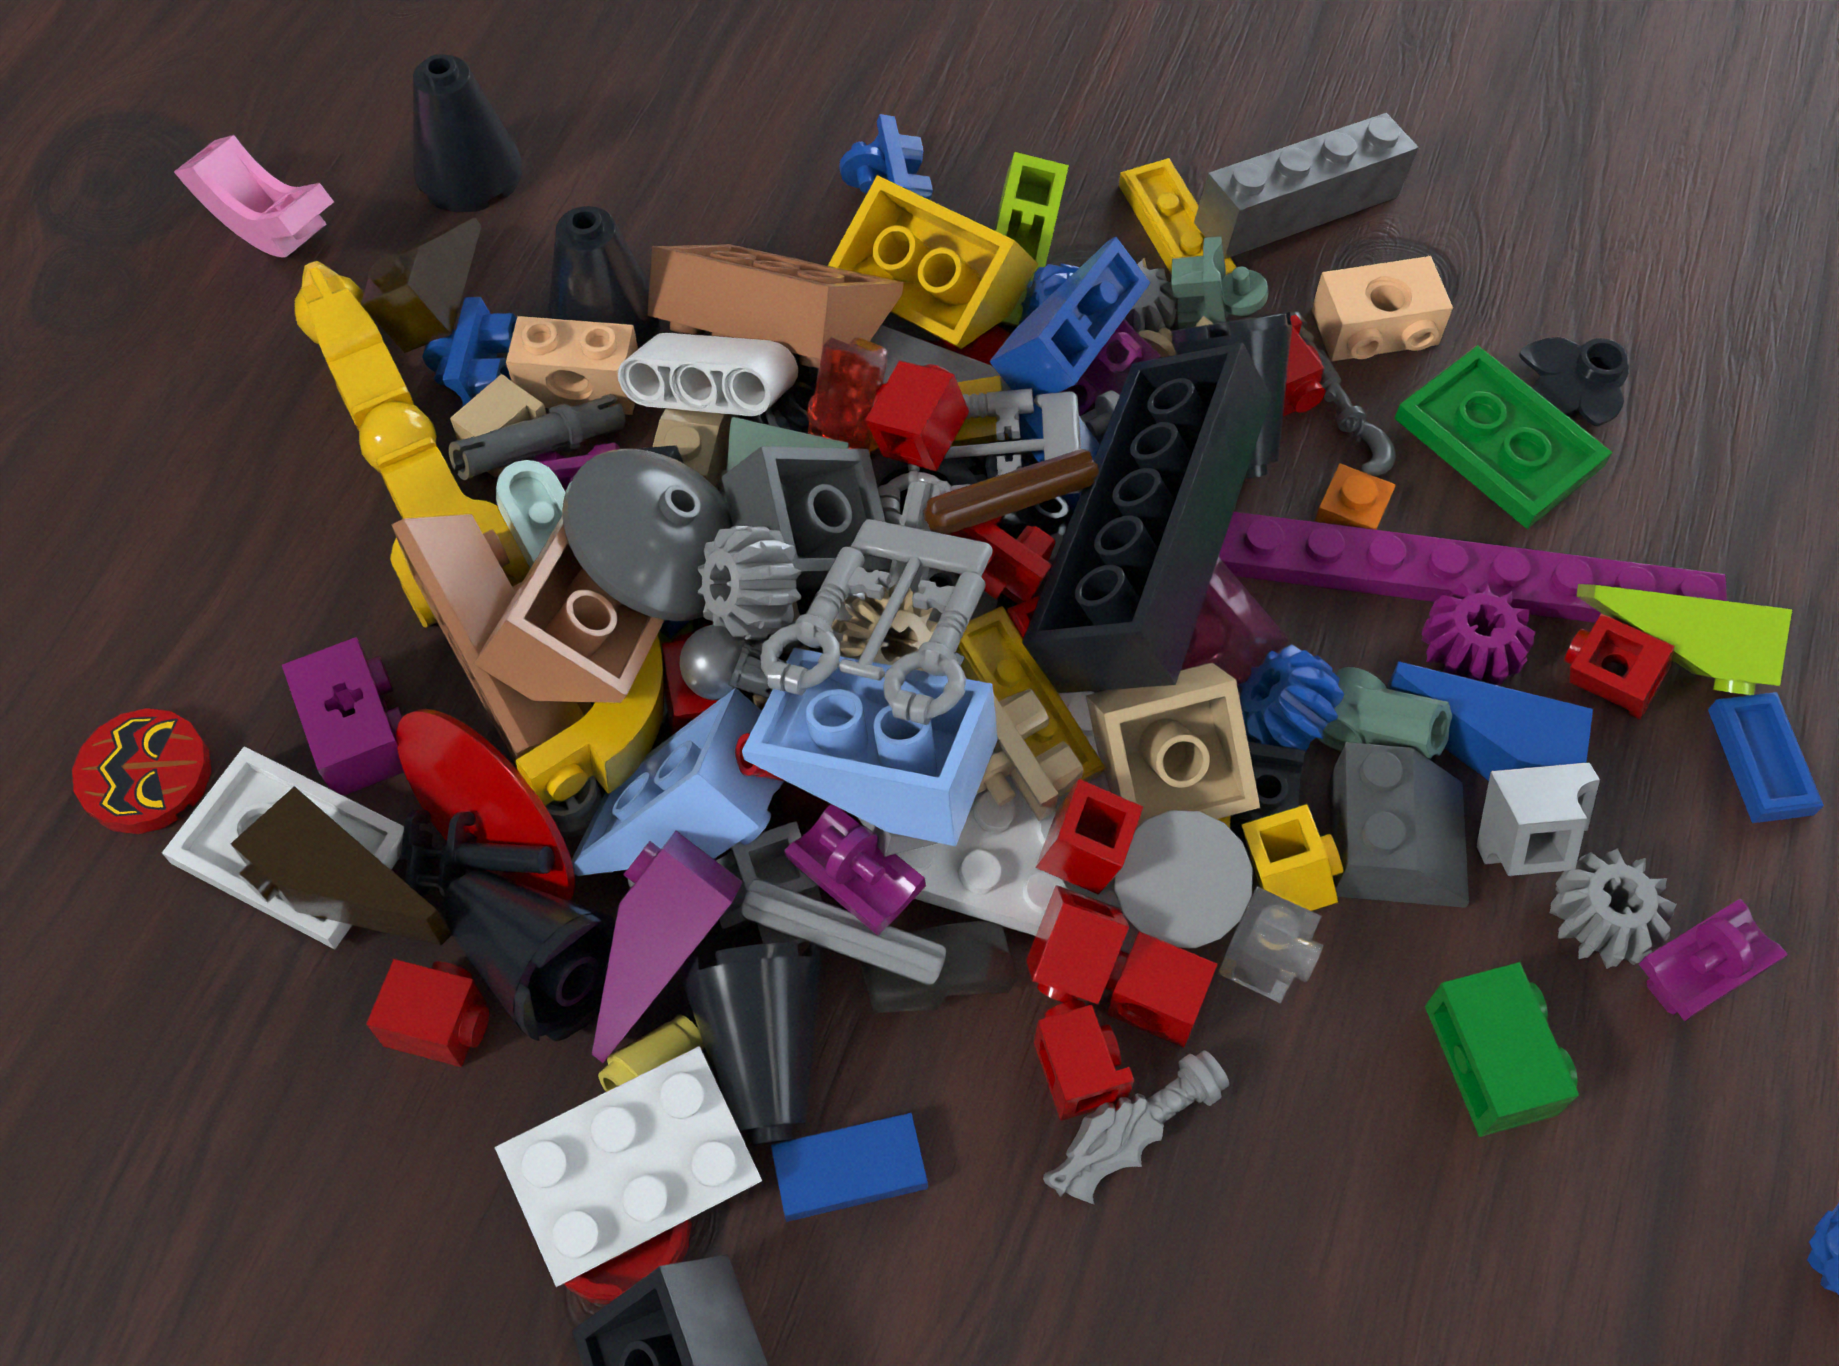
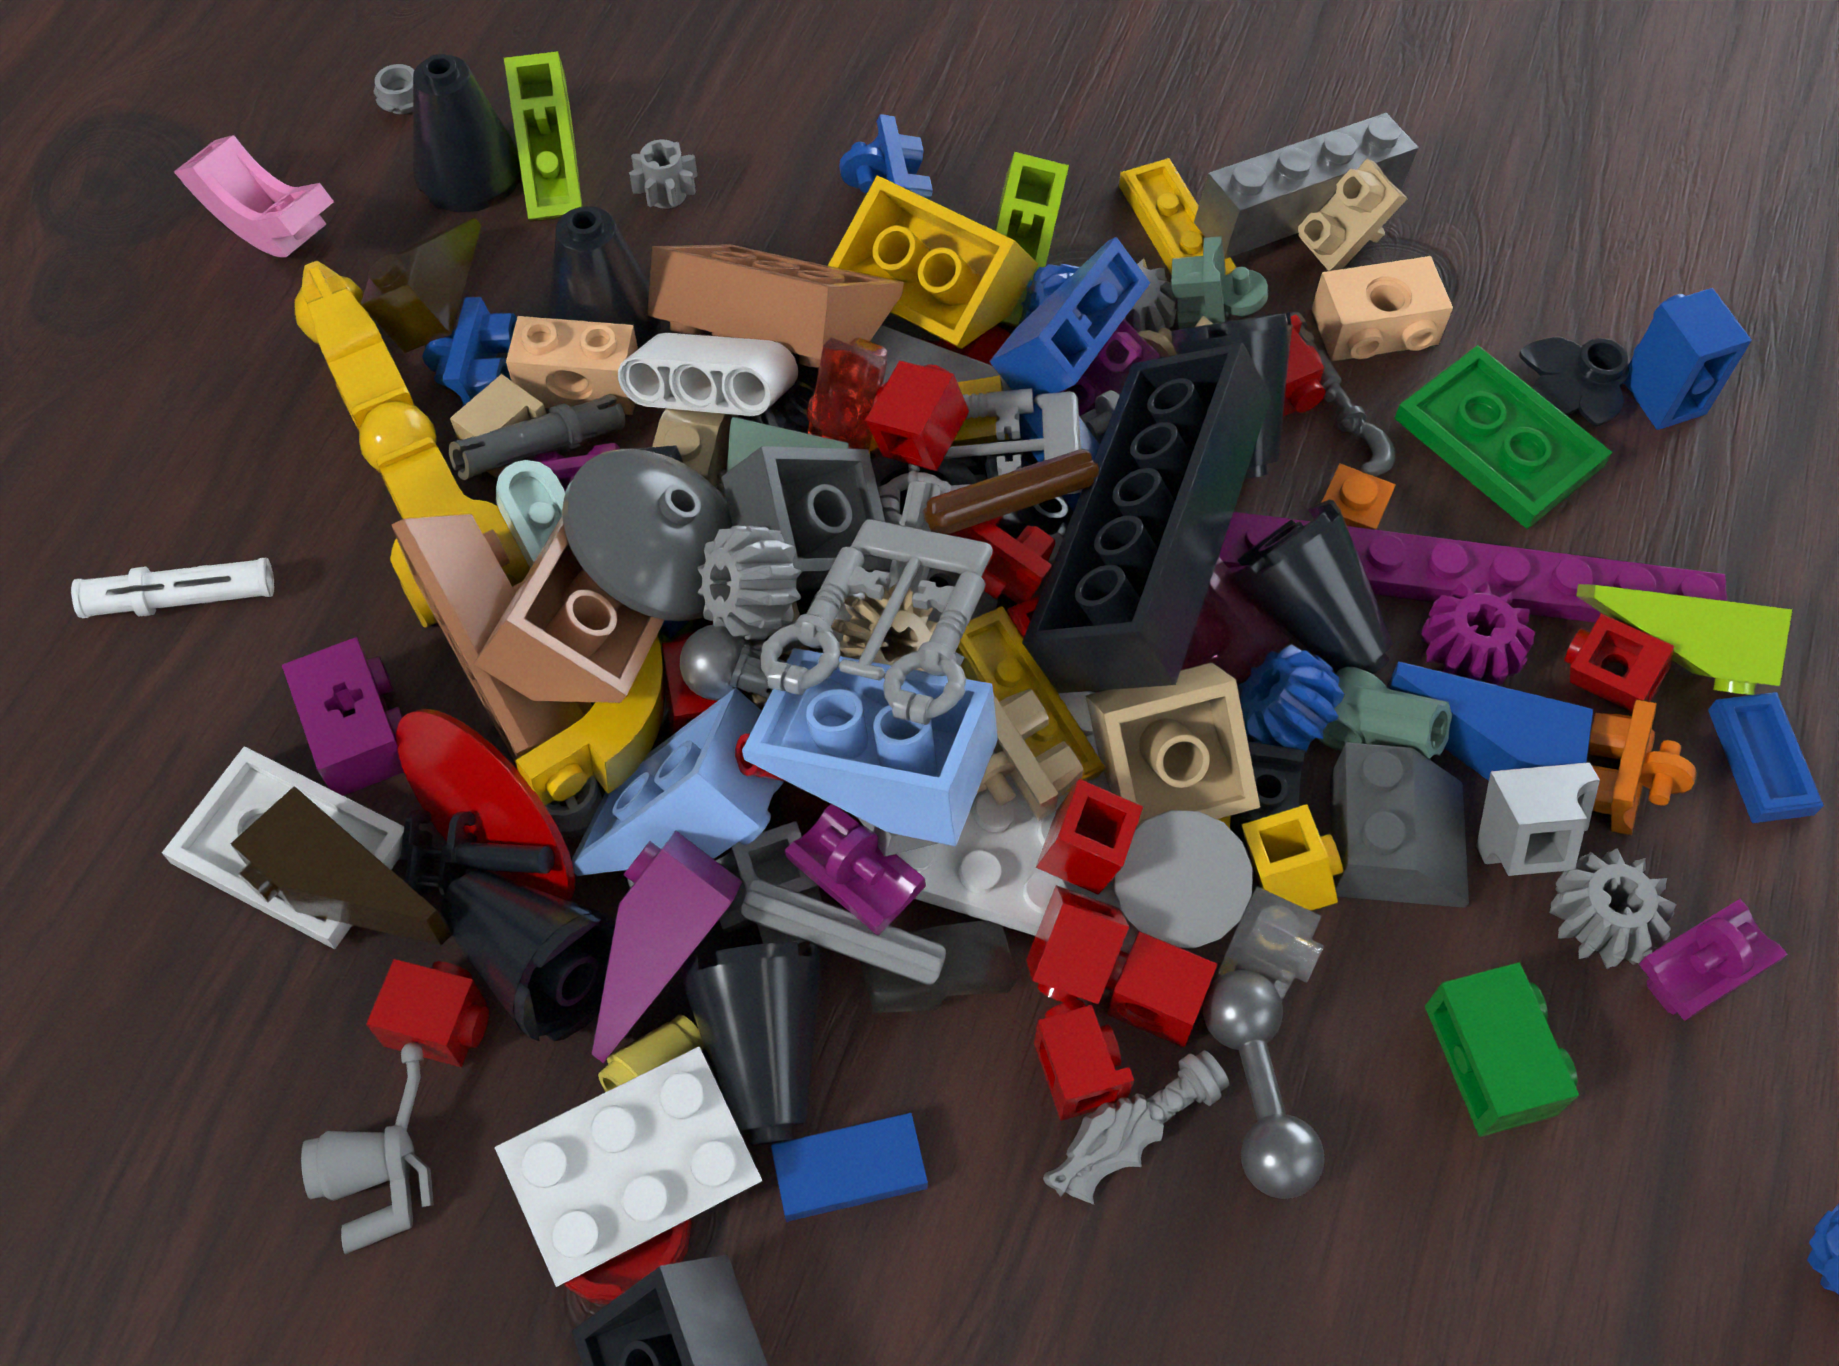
red tile [72,708,211,834] -> none
none -> white pin [71,558,274,618]
none -> light grey piece [301,1042,434,1254]
none -> light grey plate [374,64,415,114]
none -> lime slope [504,51,582,222]
none -> light grey gear [629,139,697,209]
none -> flat silver piece [1203,970,1324,1199]
none -> black cone [1227,499,1393,674]
none -> tan hips [1298,159,1408,271]
none -> orange hips [1589,700,1697,835]
none -> blue brick [1624,288,1752,430]

